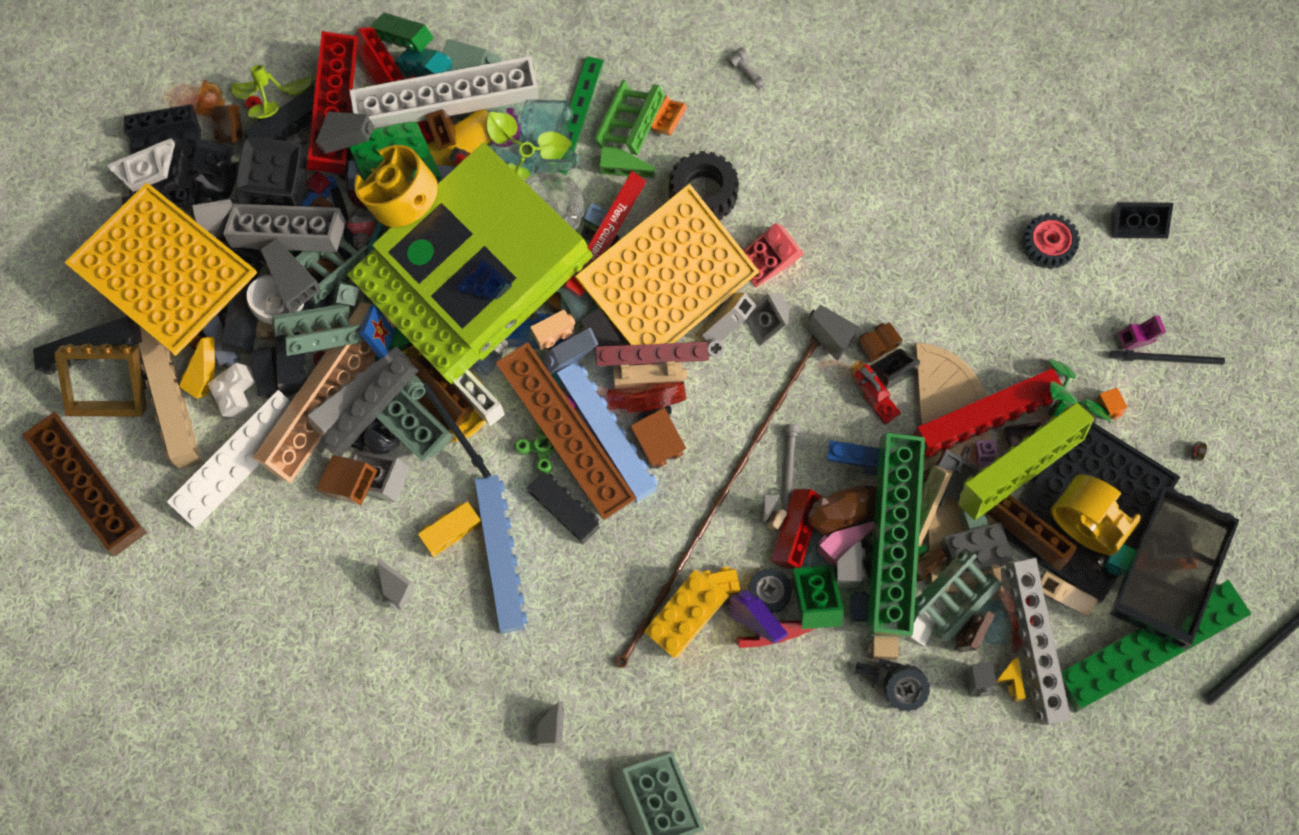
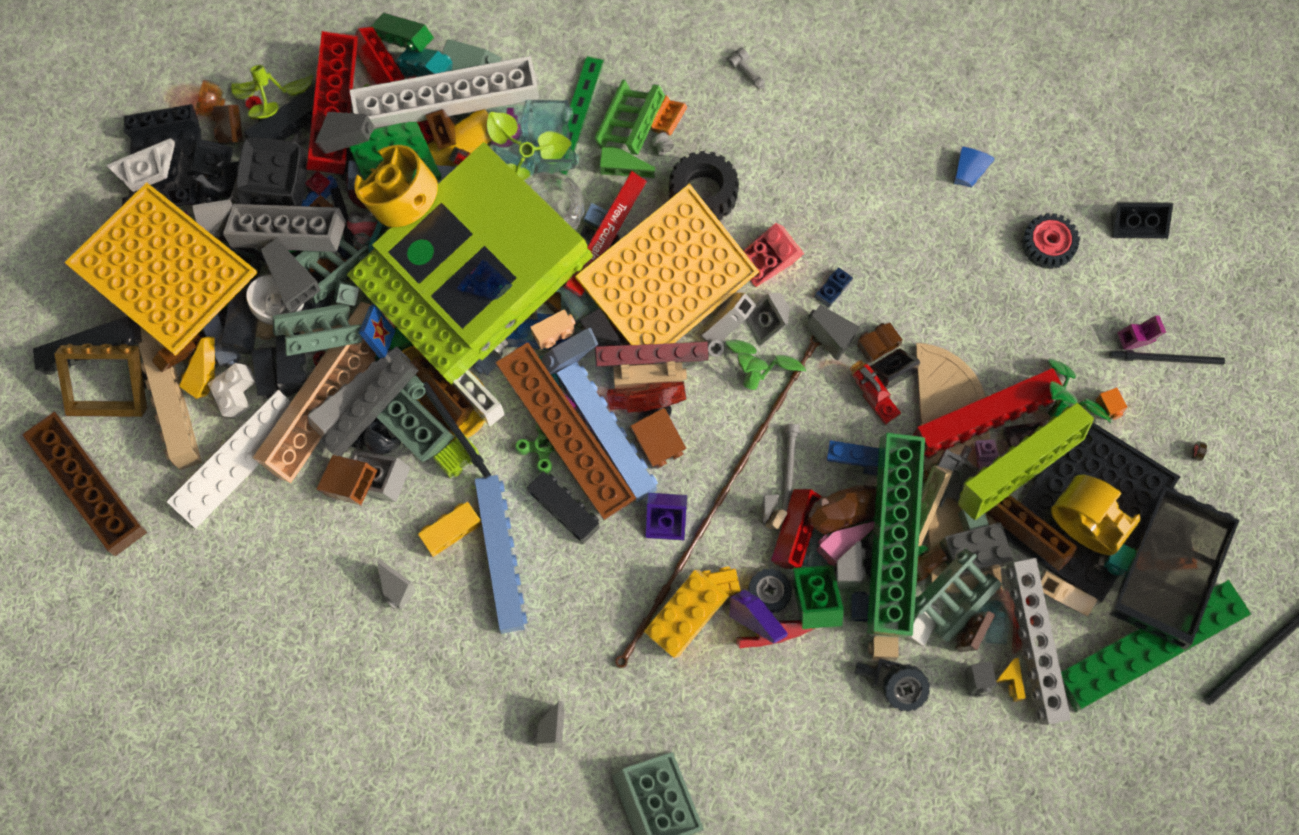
none -> reddish brown piece [152,340,197,373]
none -> lime brick [433,435,479,478]
none -> dark purple slope [646,493,687,541]
none -> light grey wheel [652,133,674,155]
none -> bright green plant [725,340,807,390]
none -> dark blue slope [814,267,853,308]
none -> slope [954,146,995,188]

